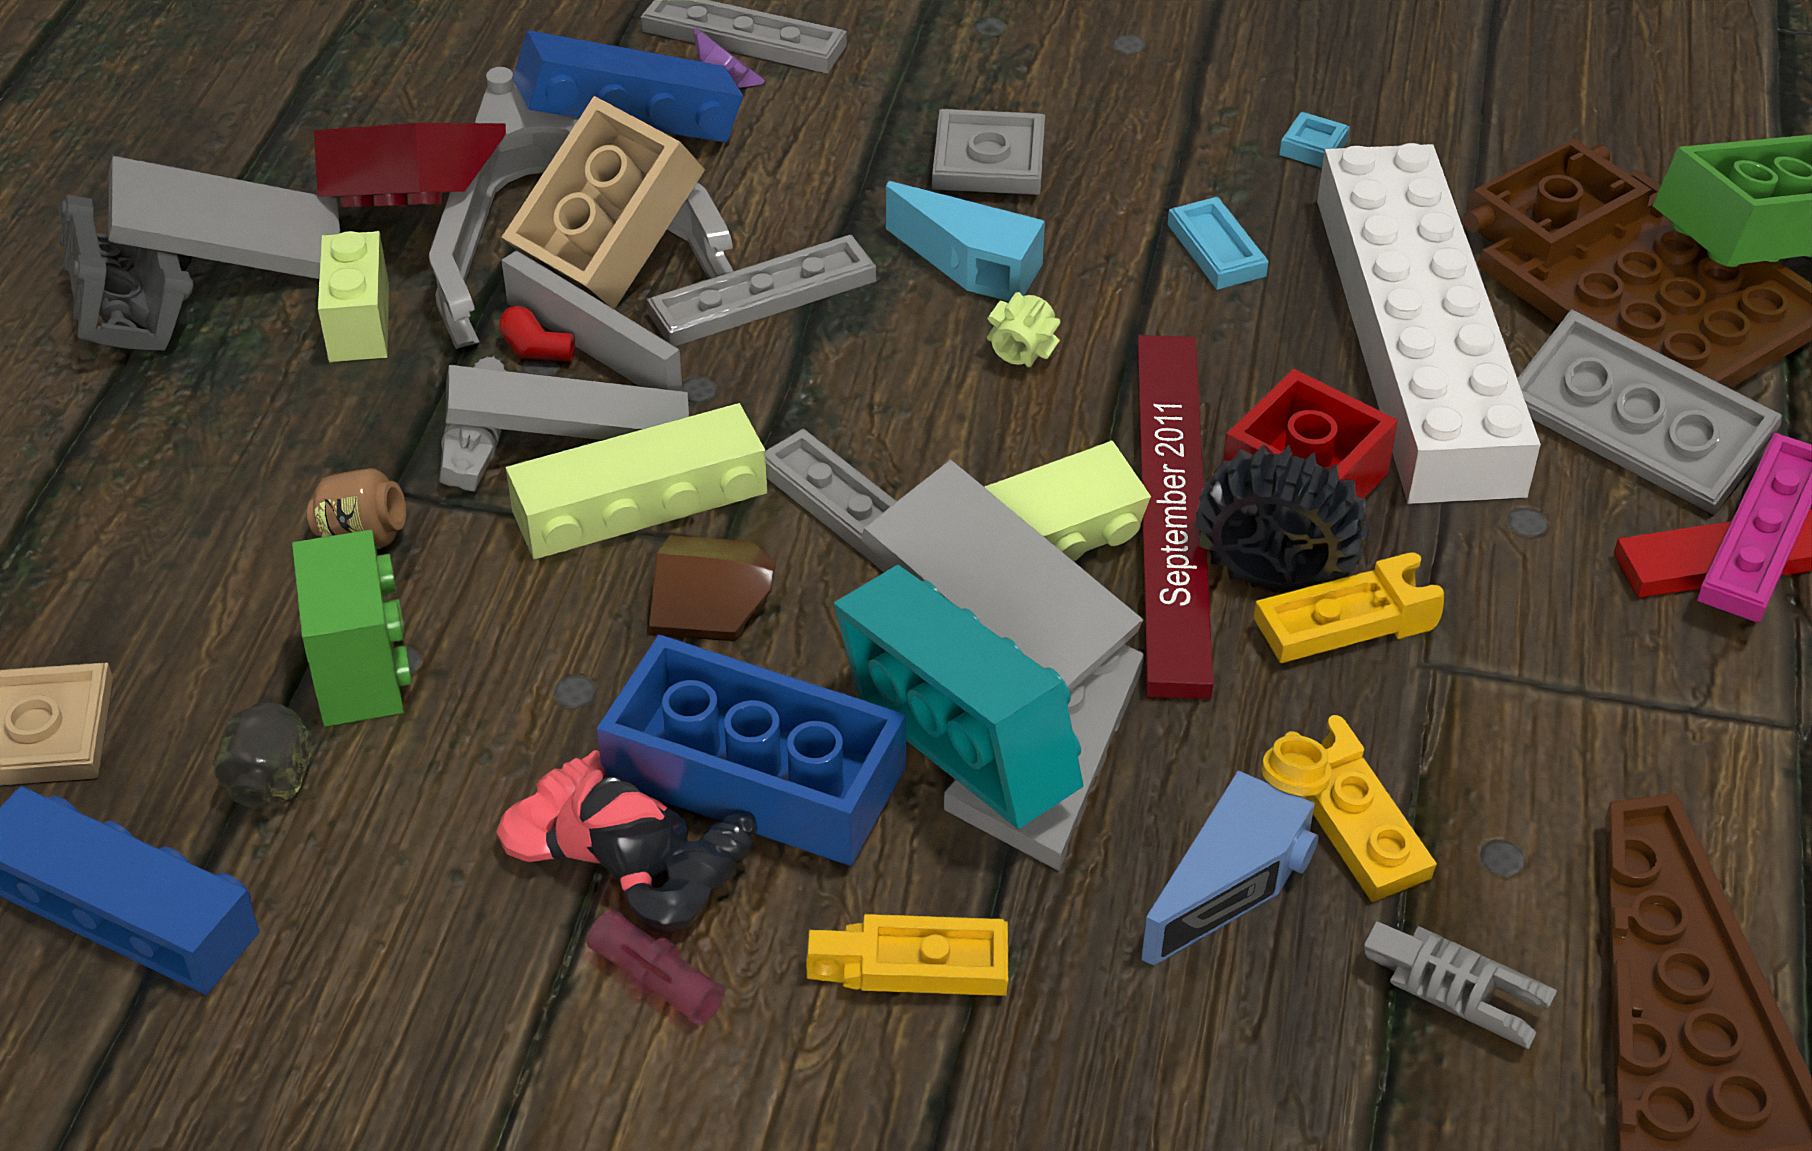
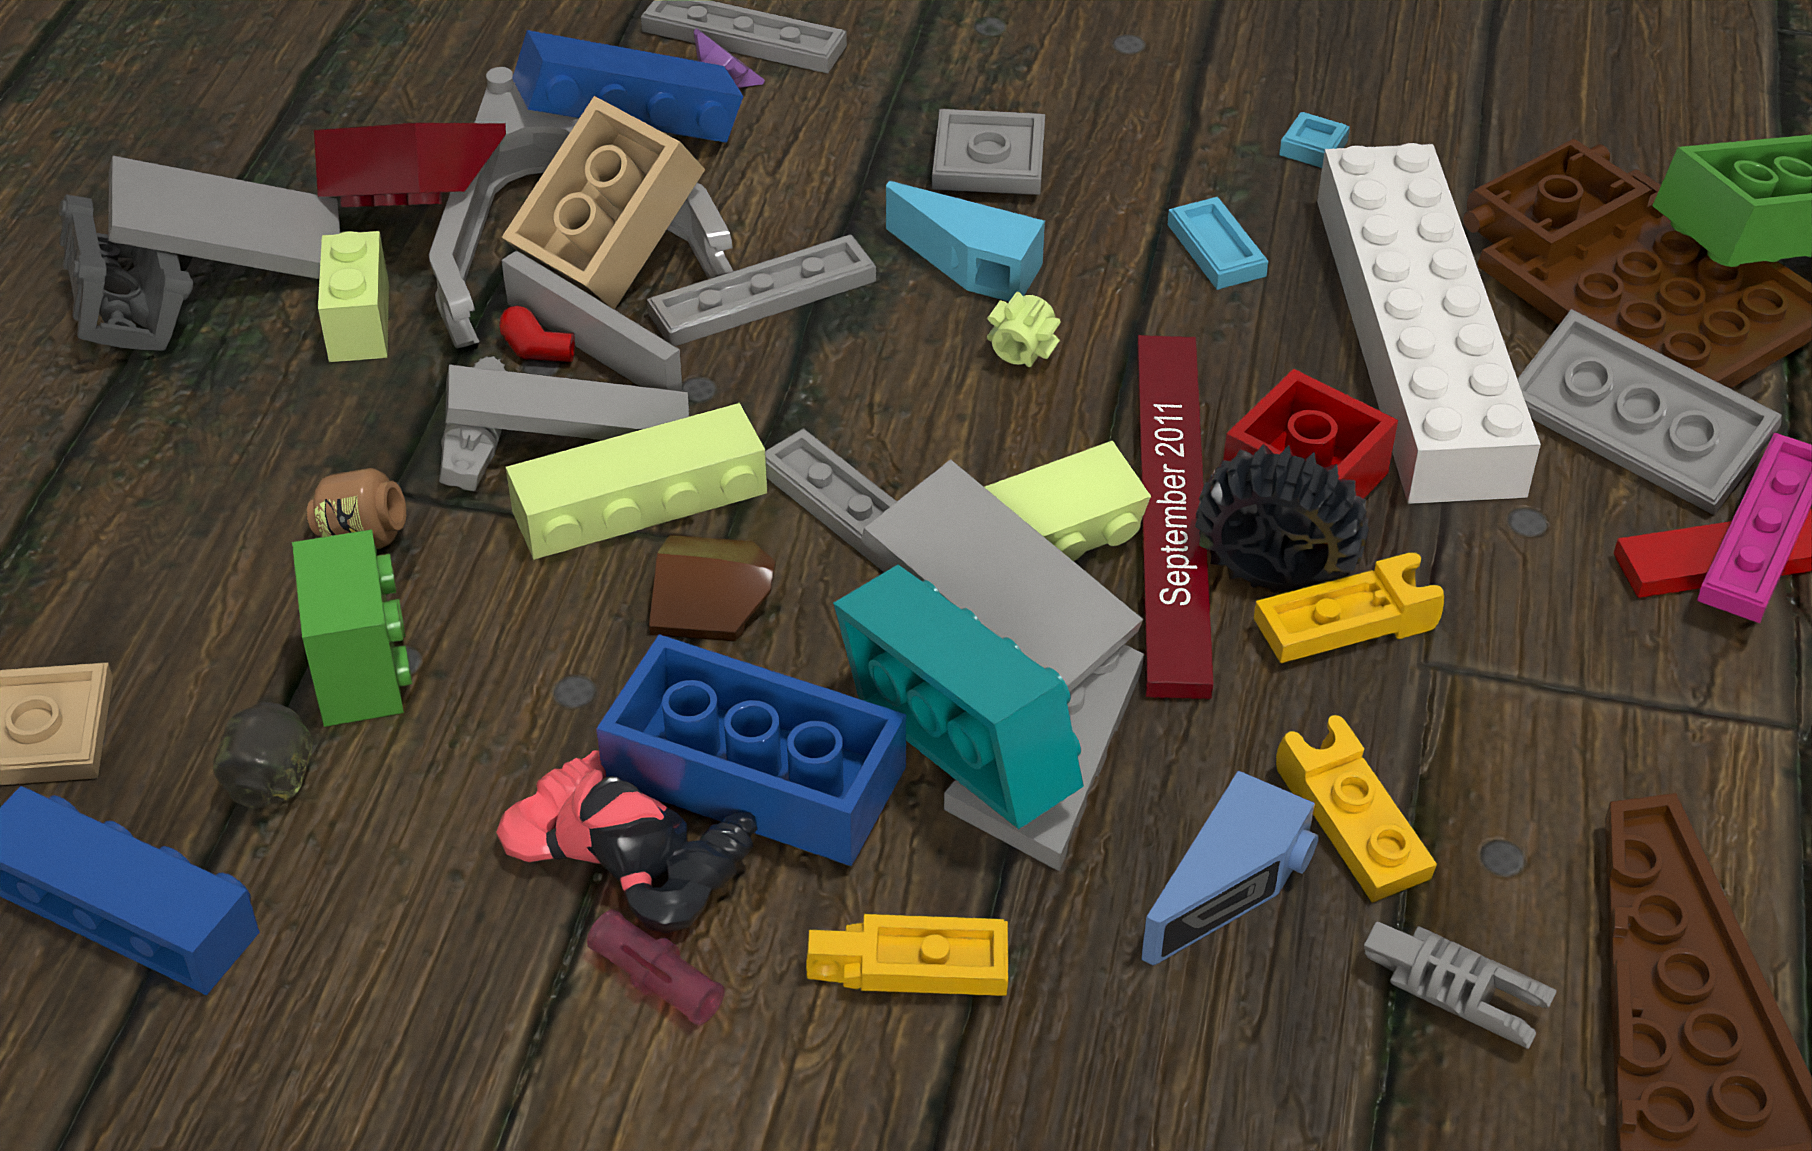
yellow plate [1261,735,1332,798] -> none

